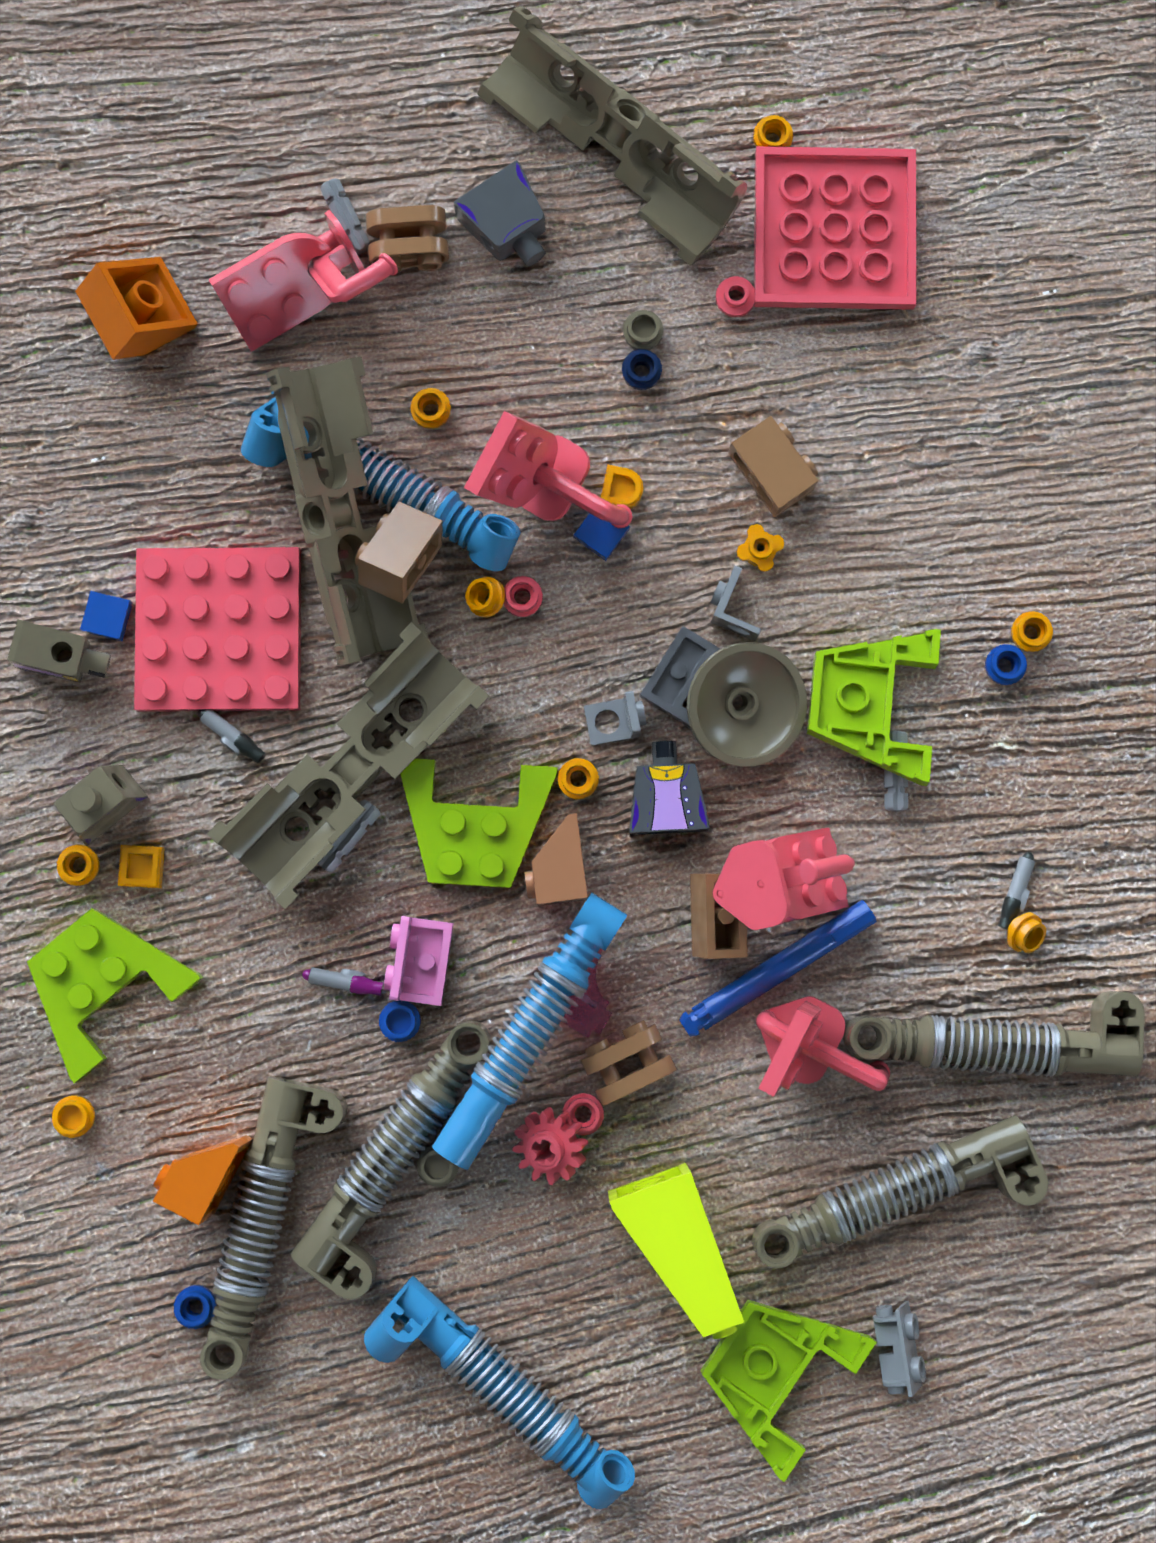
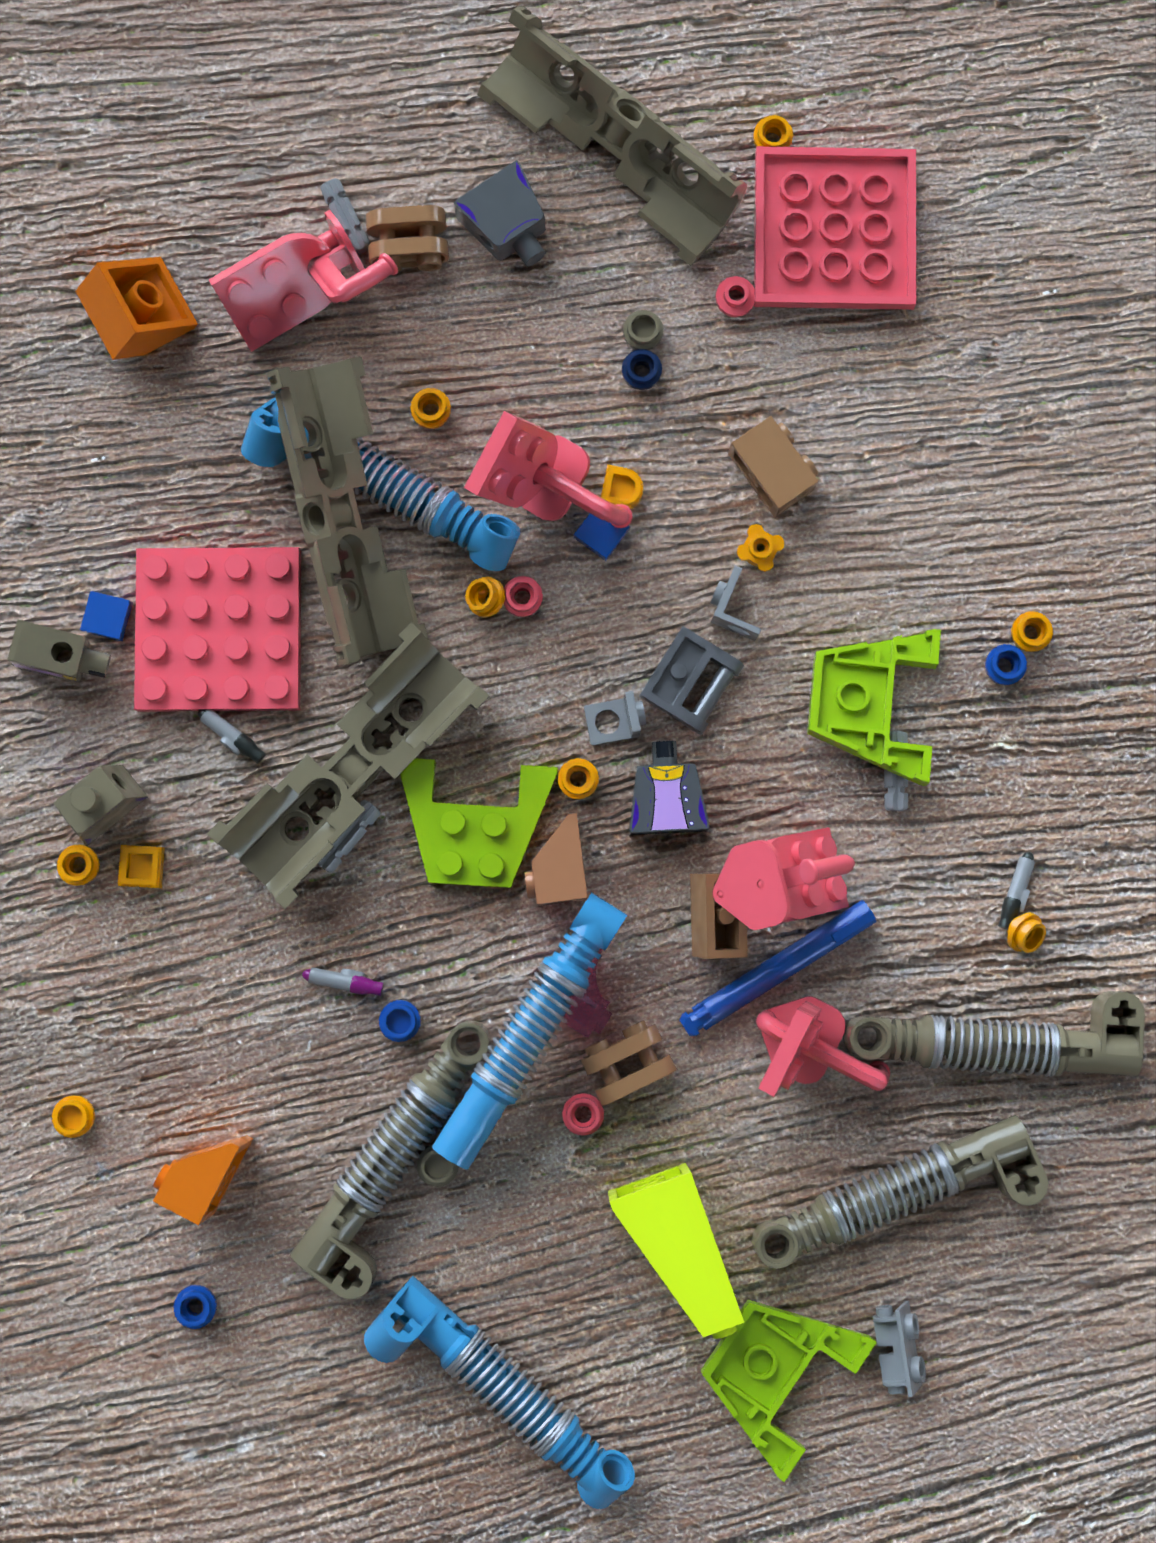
lime wing [27,908,203,1083] -> none
dark tan piece [200,1076,348,1380] -> none
brick [355,502,443,604] -> none
bright pink bracket [384,916,454,1006] -> none
coral gear [512,1107,589,1185] -> none
dark tan dish [687,642,807,767] -> none

